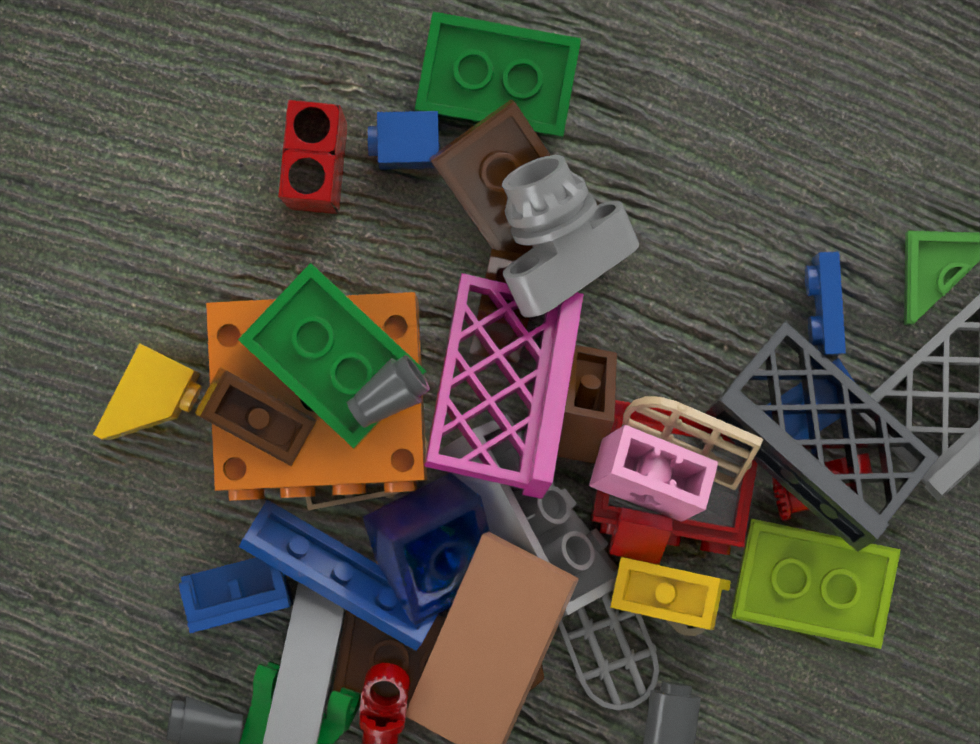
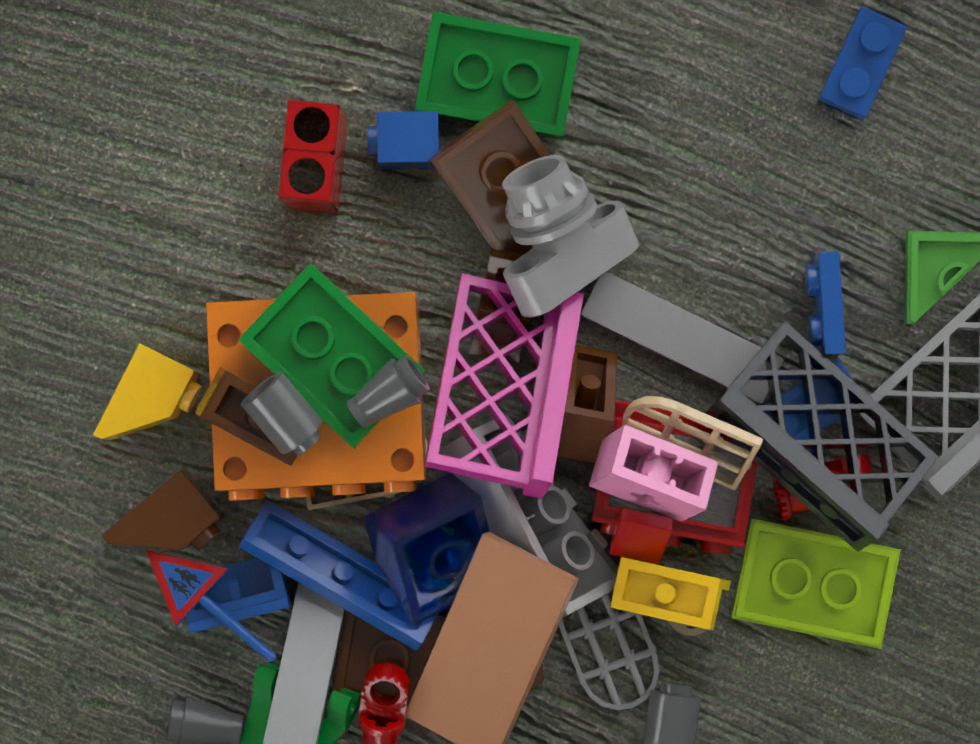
none -> reddish brown slope [101,470,225,551]
none -> piece [146,550,276,662]
none -> dark grey brick [241,371,323,455]
none -> light grey tile [580,272,784,404]
none -> blue plate [818,6,907,120]

